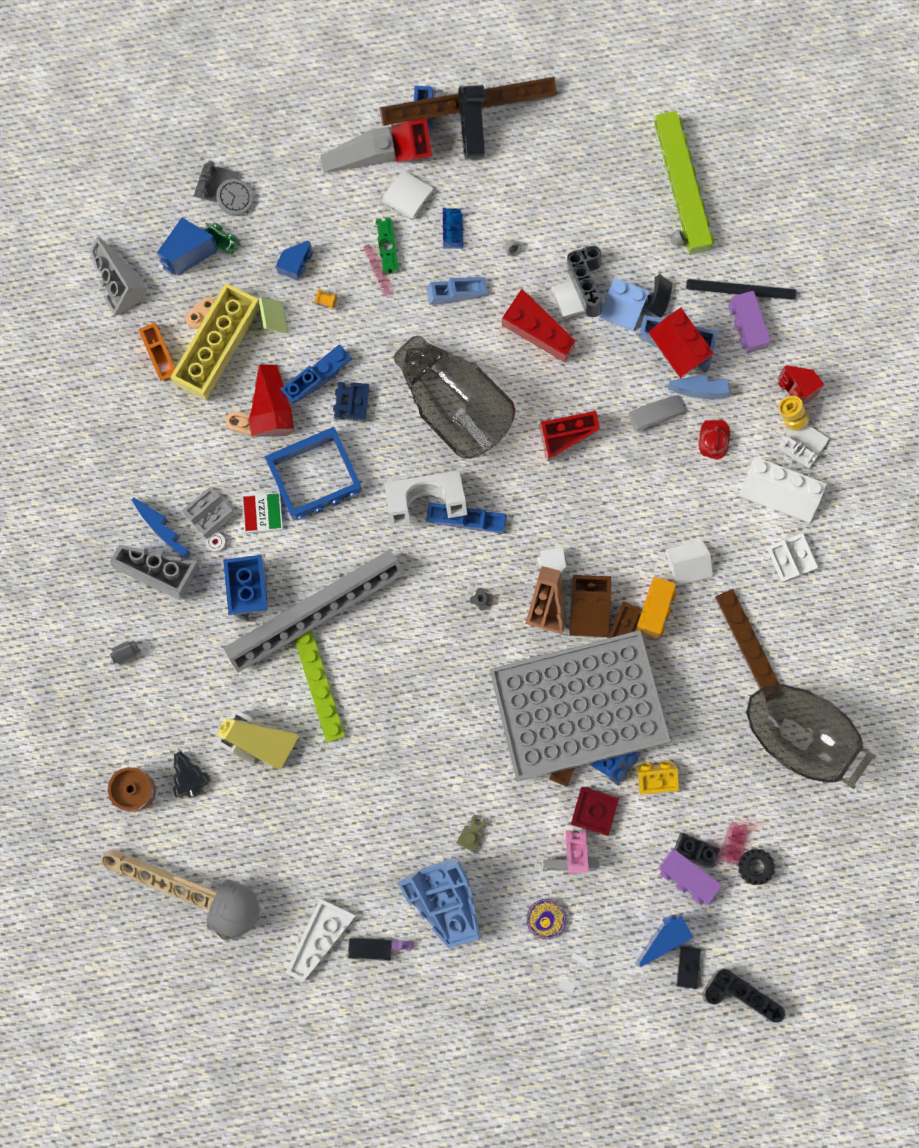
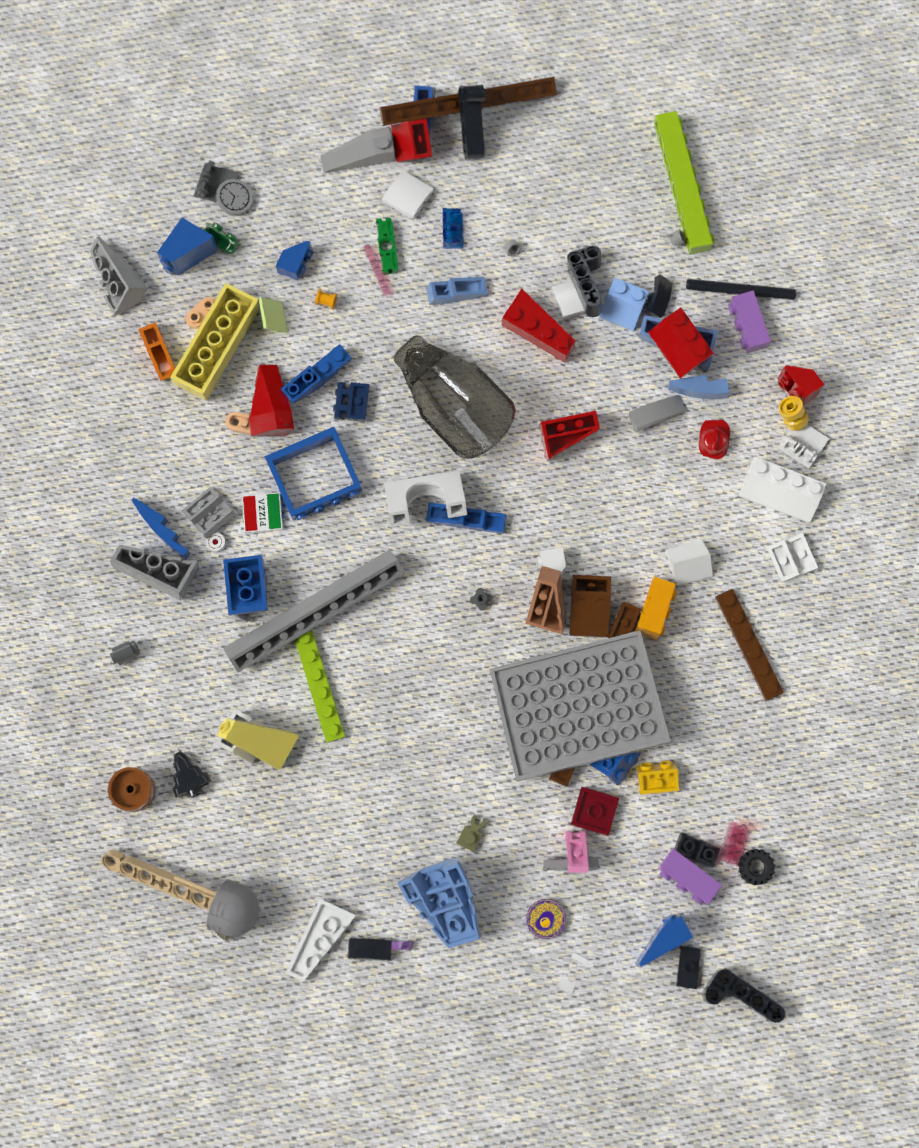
clear smoke windscreen [746,684,877,789] -> none

